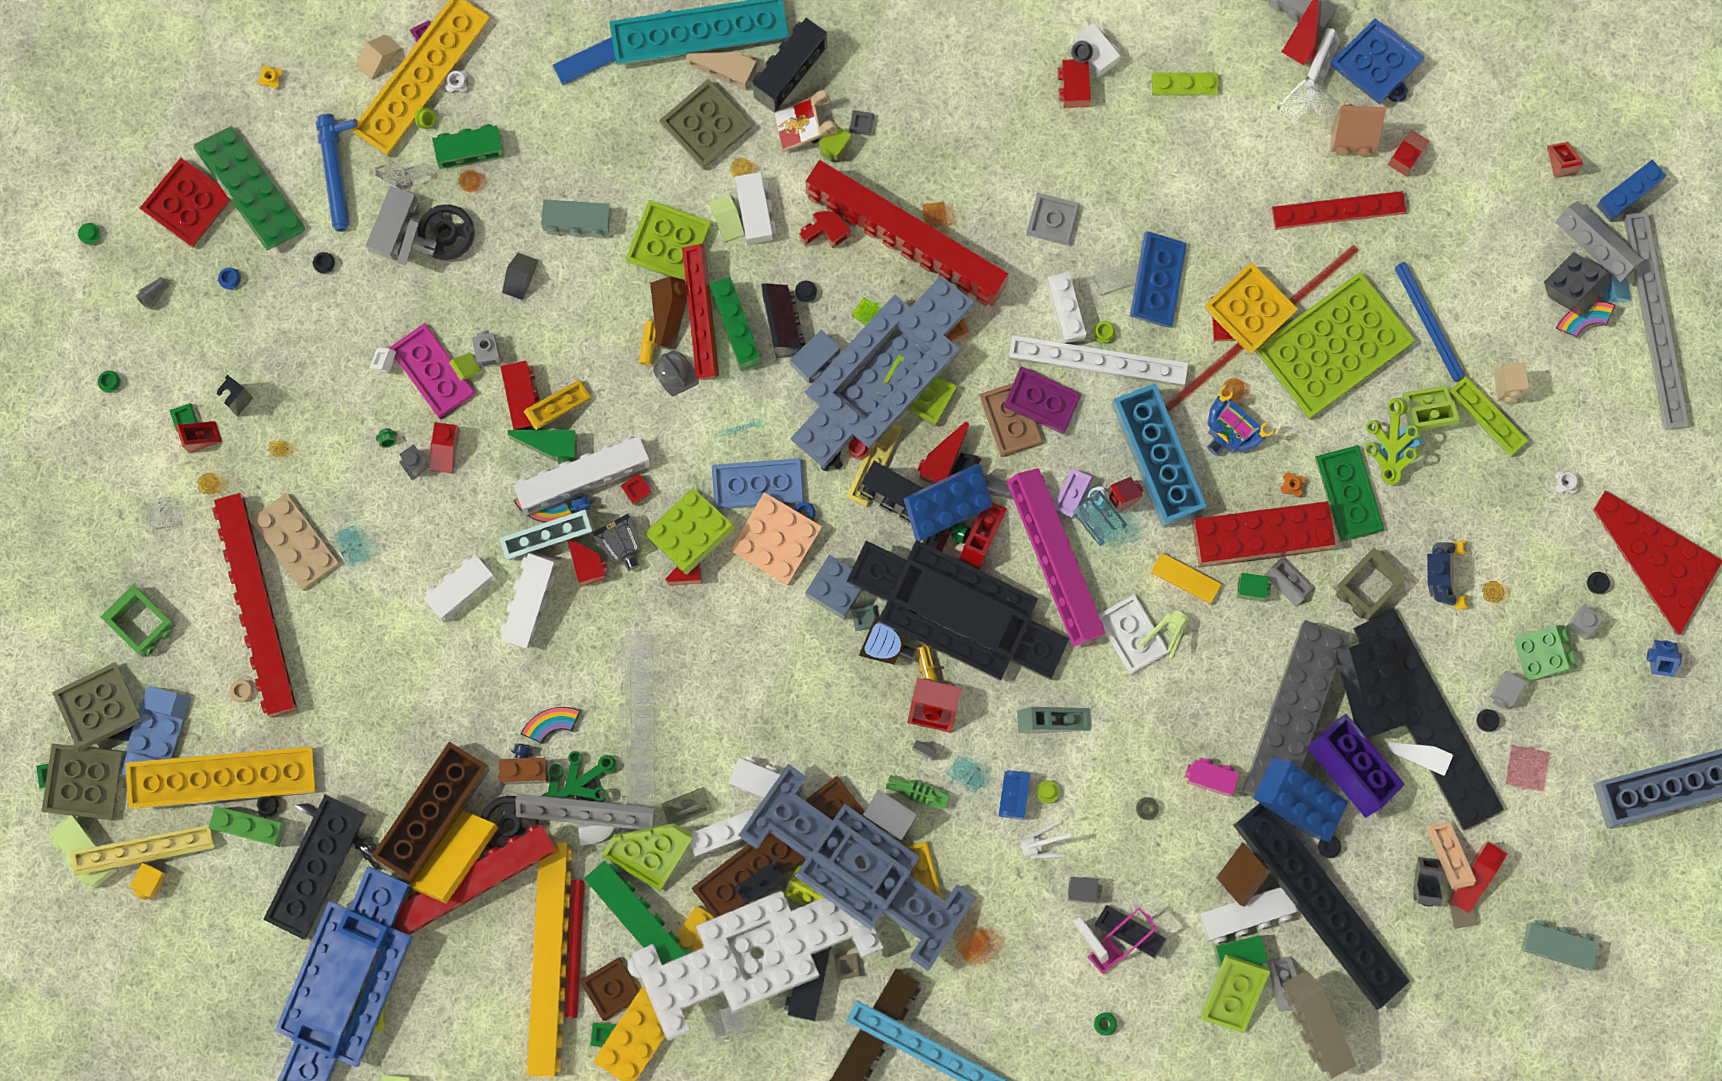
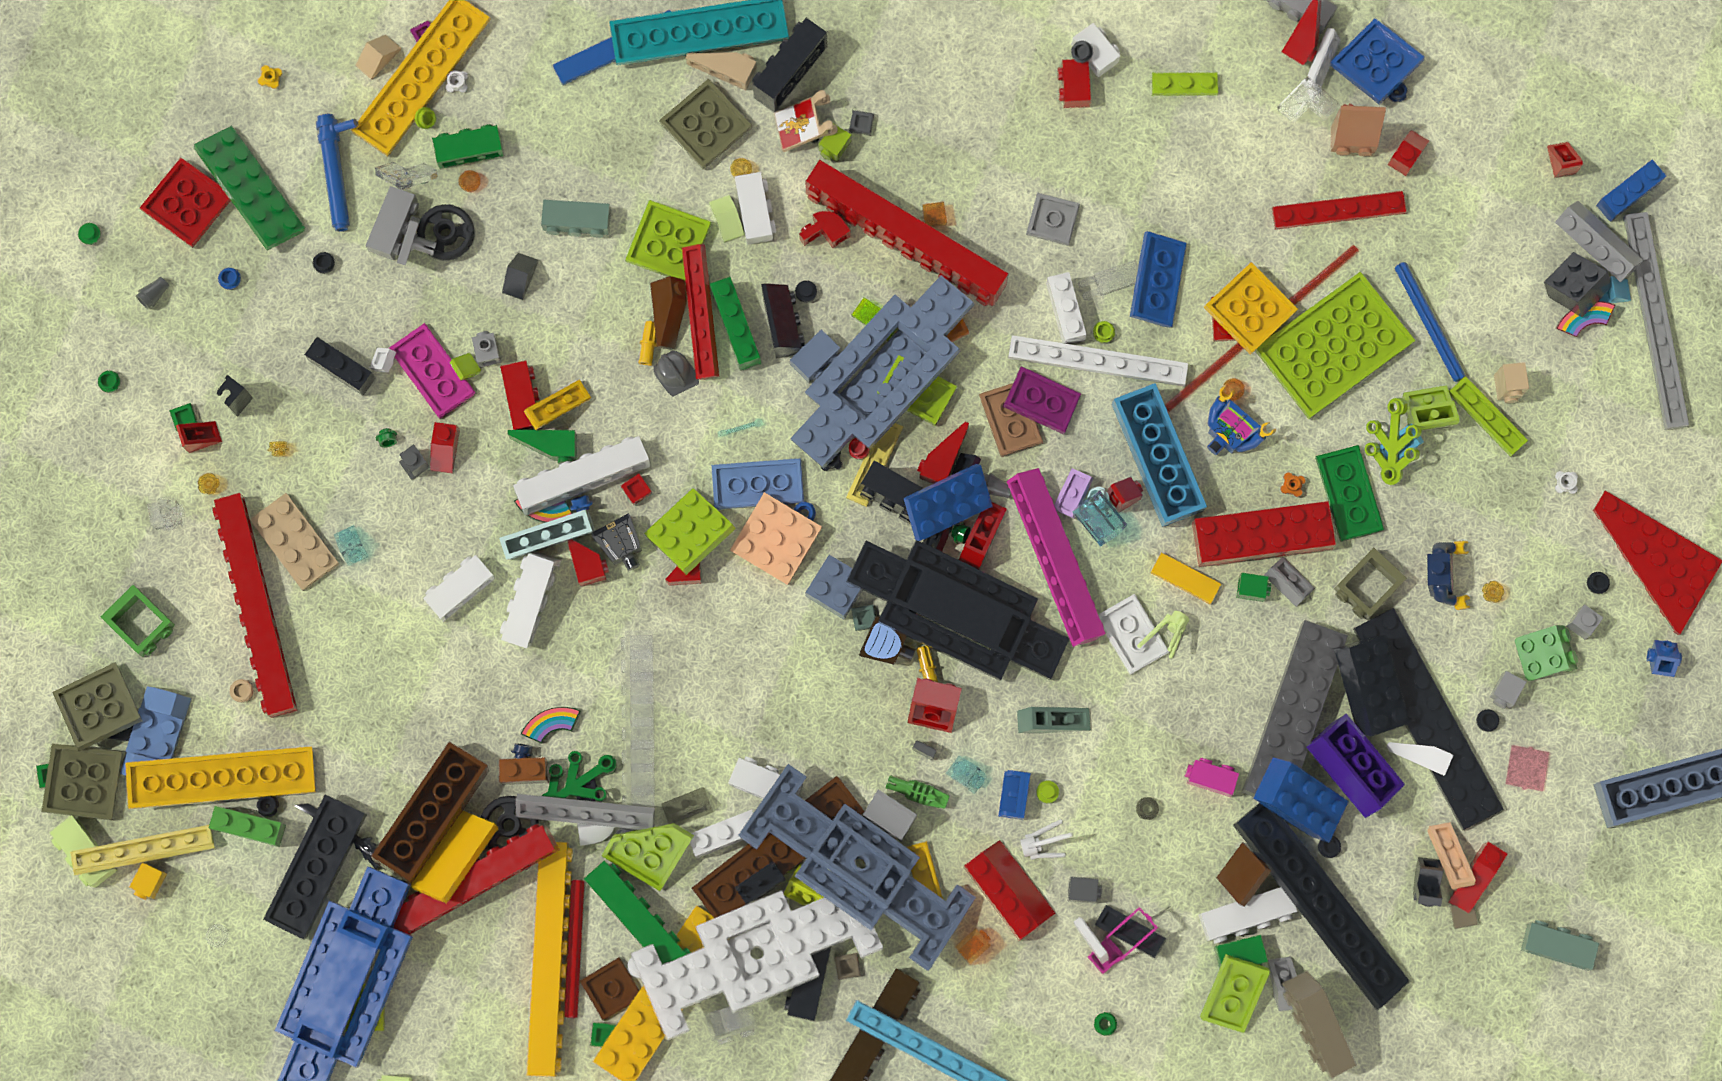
none -> black brick [304,337,376,396]
none -> red slope [963,840,1056,941]

